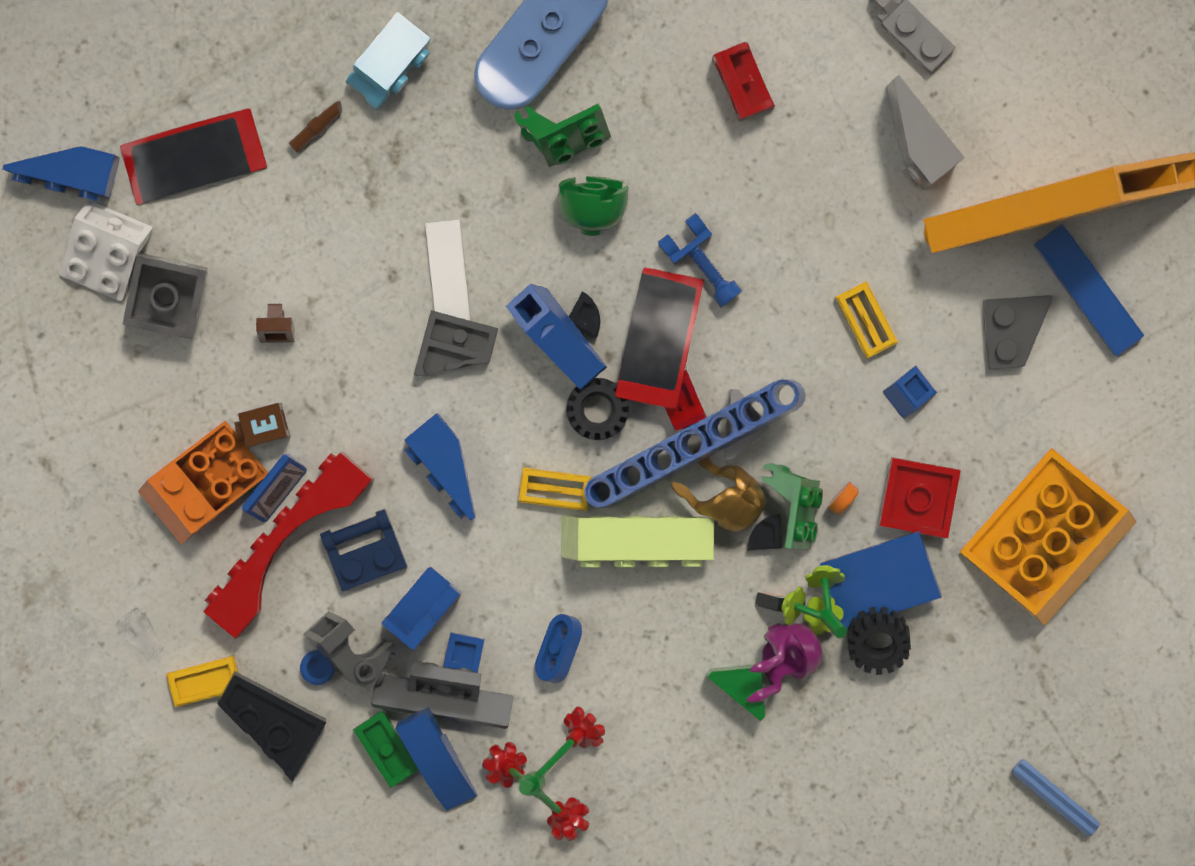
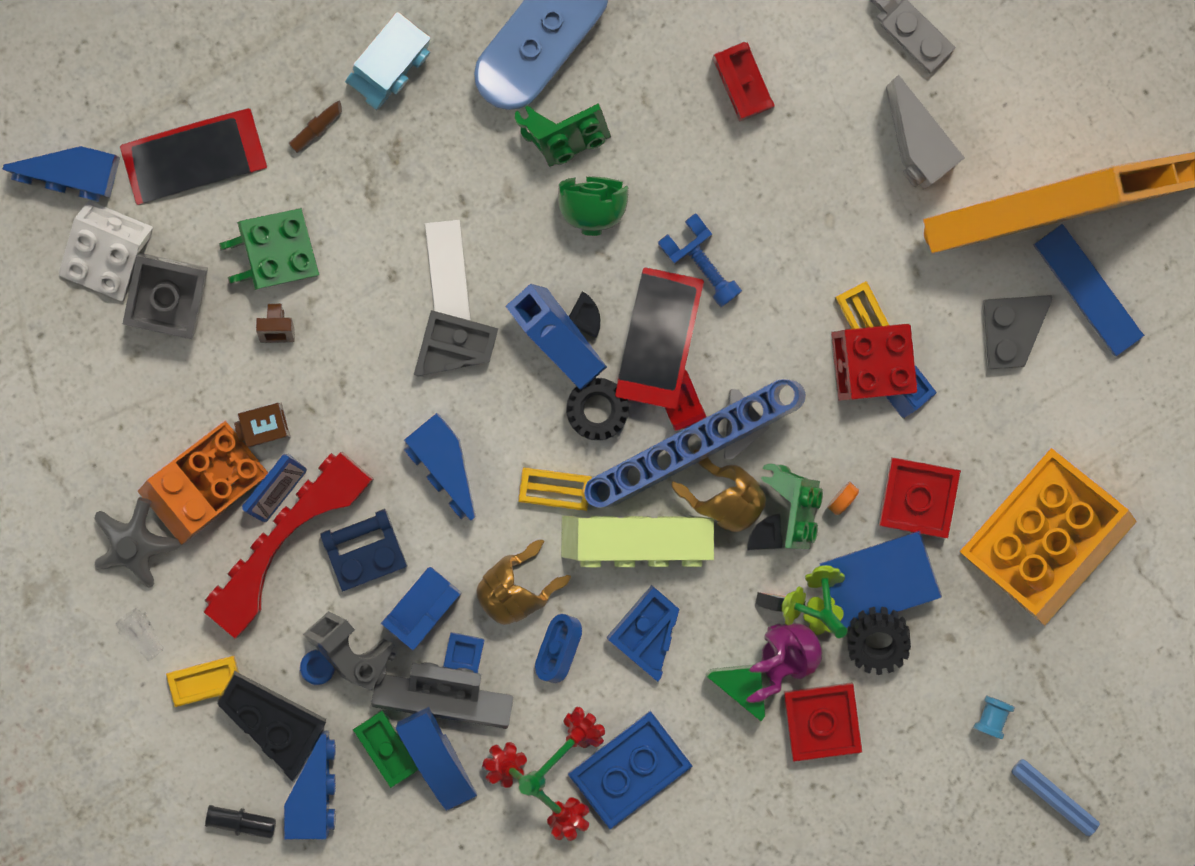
none -> dark grey animal [94,497,180,587]
none -> black axle [205,805,276,838]
none -> green plate [219,208,319,290]
none -> blue slope [284,731,336,839]
none -> pearl gold hair [476,540,571,625]
none -> blue tile [568,710,693,829]
none -> blue wing [606,585,679,682]
none -> red plate [783,682,862,762]
none -> red bracket [831,324,917,401]
none -> dark azure bush [973,695,1015,739]

